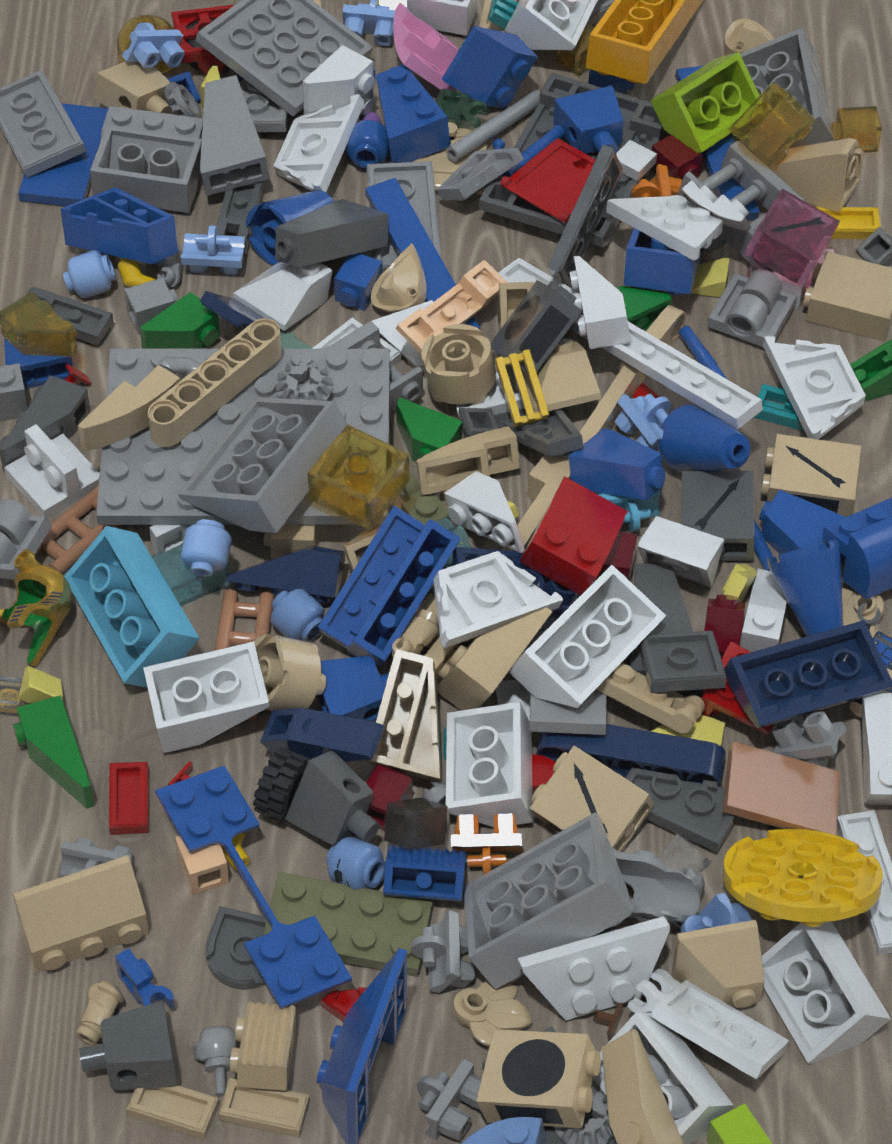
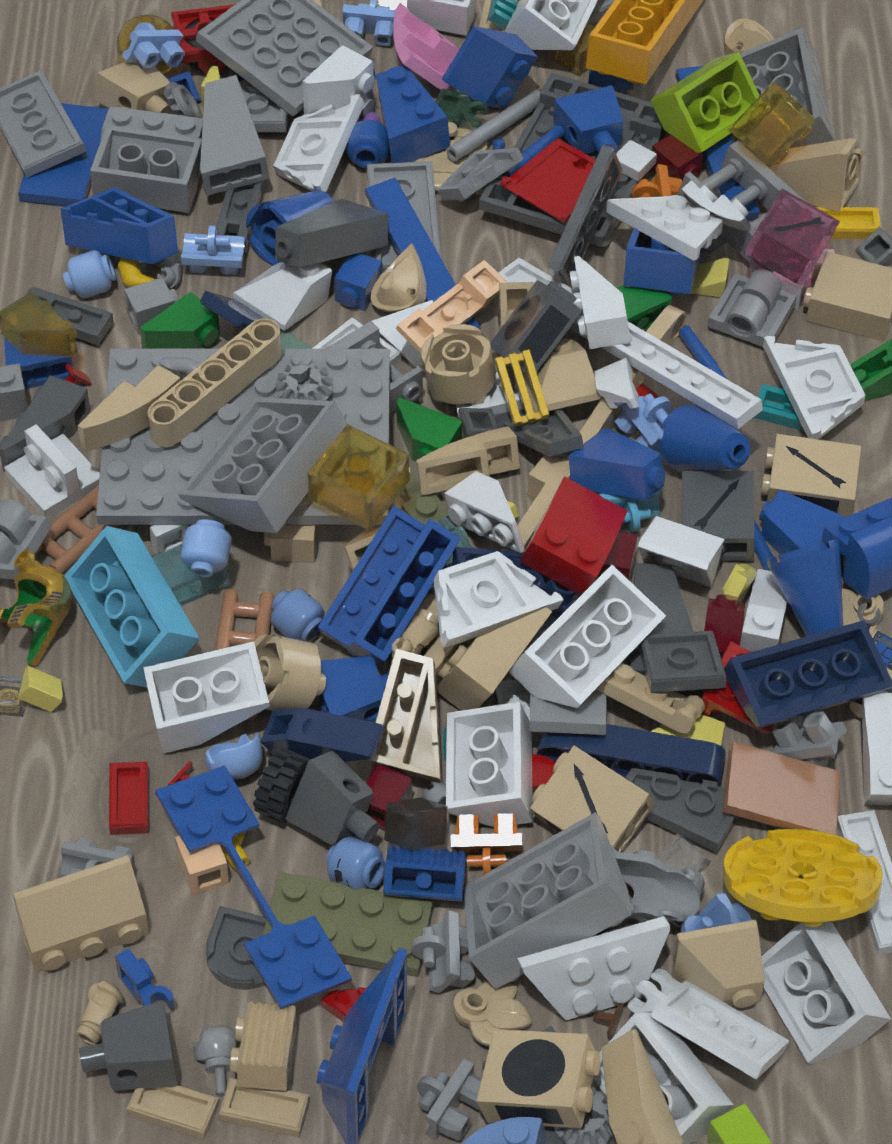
green slope [13,695,94,809] -> none
dark blue slope [227,546,346,603] -> none
clear yellow brick [831,106,882,153] -> none
none -> light blue hair [205,733,263,780]
none -> white slope [595,358,639,409]

